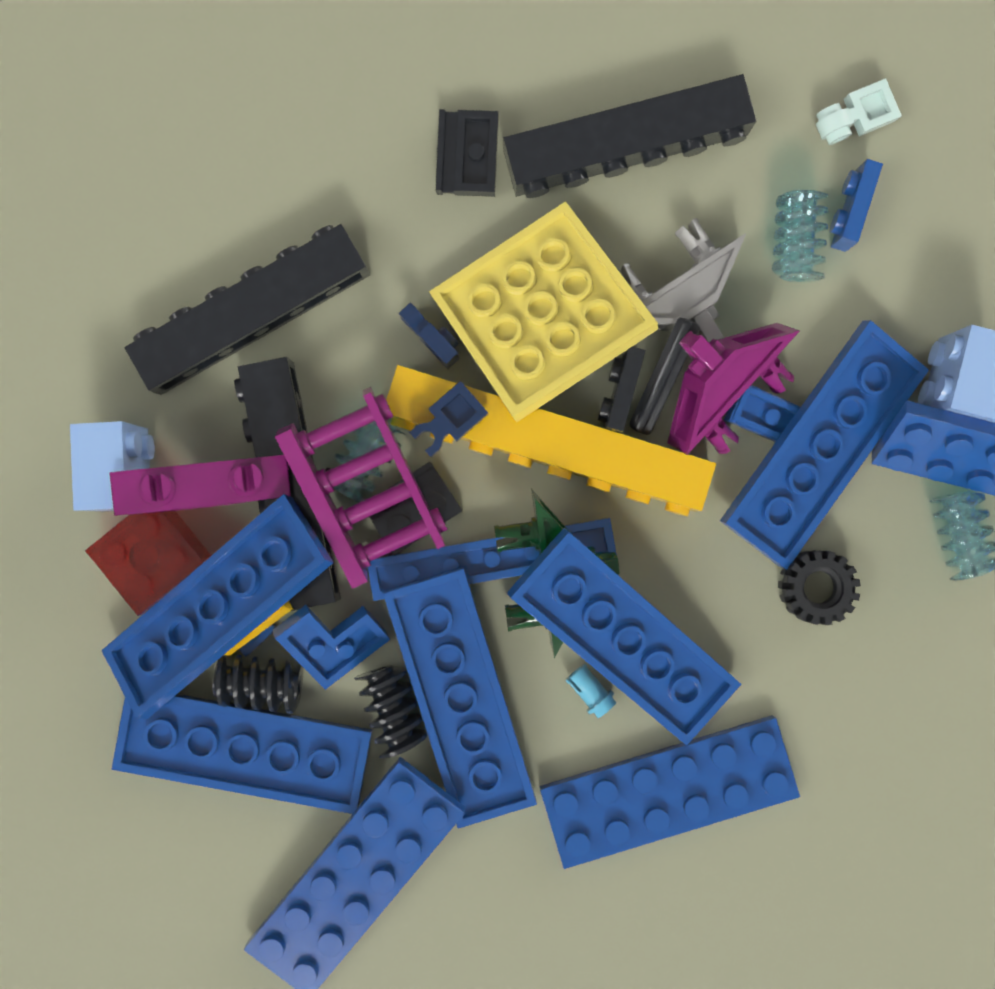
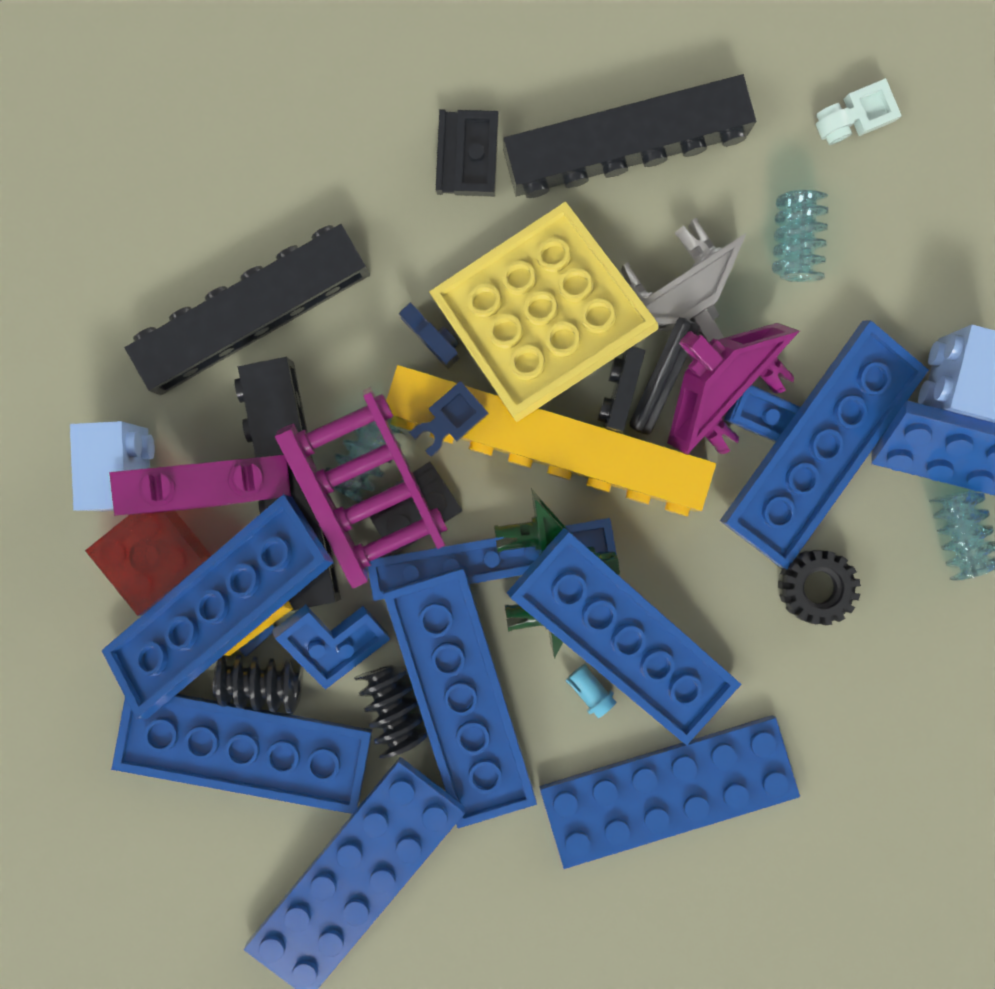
blue plate [830,159,883,252] -> none

